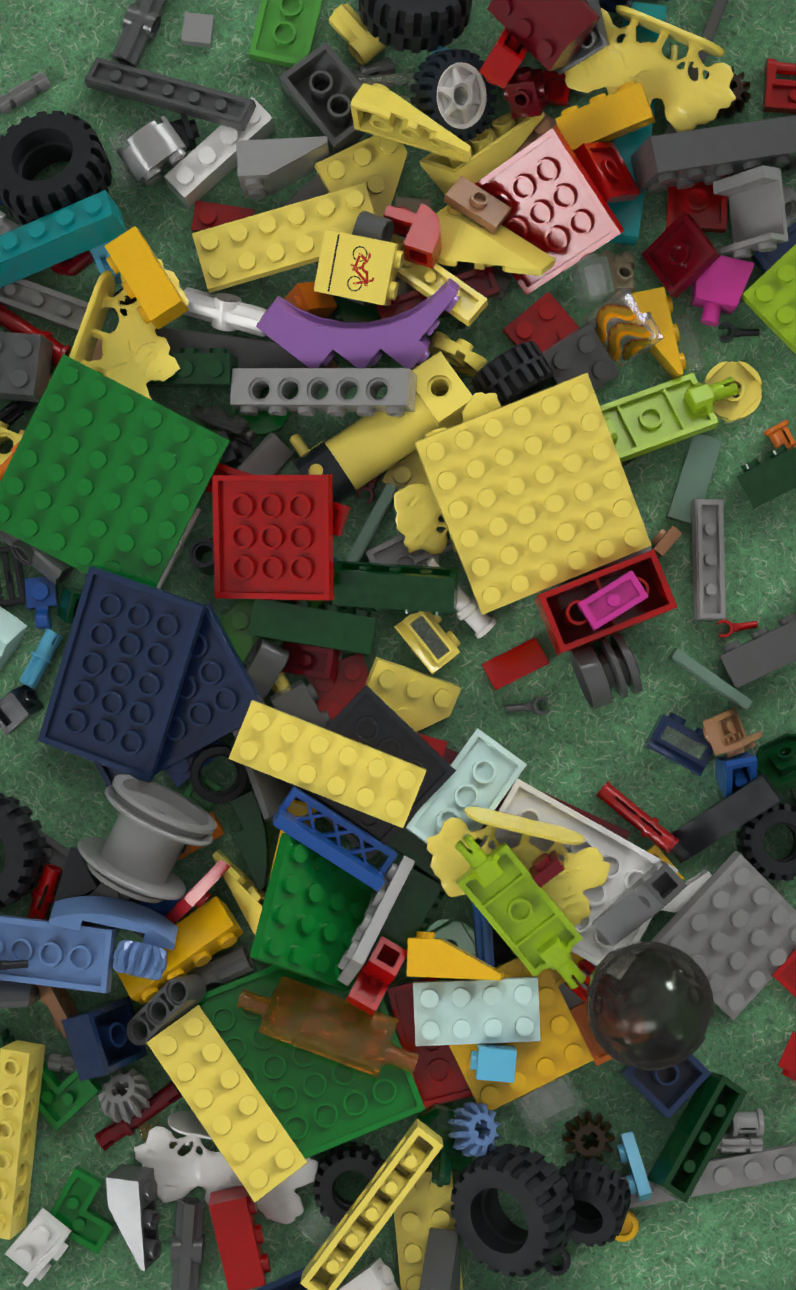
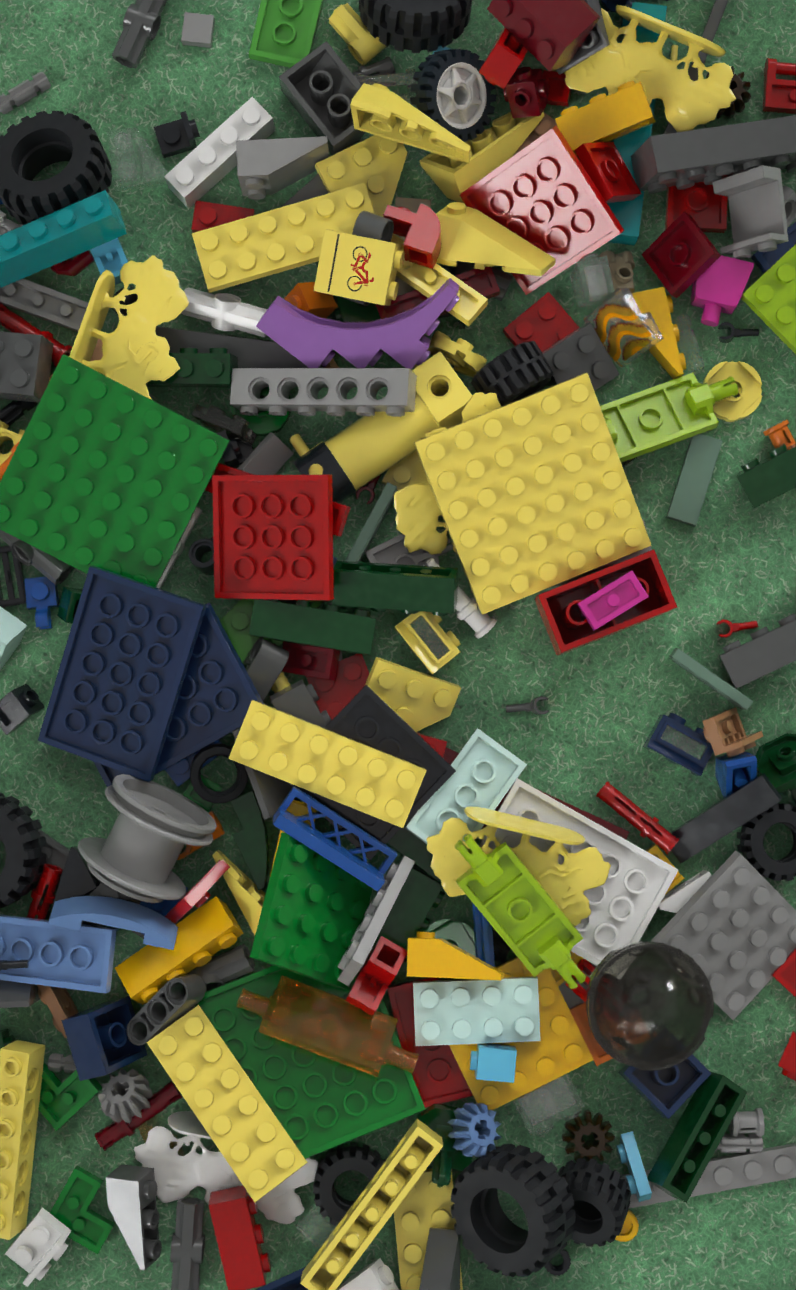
medium azure axle [20,628,64,688] -> none
dark grey tile [84,57,256,131] -> none
yellow brick [104,226,189,330] -> none
medium blue gear [113,940,167,980] -> none
light grey brick [117,116,187,187] -> none
medium nougat plate [443,176,512,234] -> none
red slope [481,637,549,691] -> none
dark red plate [530,850,565,888] -> none
dark grey wheel [569,632,642,710] -> none
dark grey slope [592,860,687,947] -> none
medium nougat plate [651,526,682,560] -> none
light grey tile [691,499,726,620] -> none

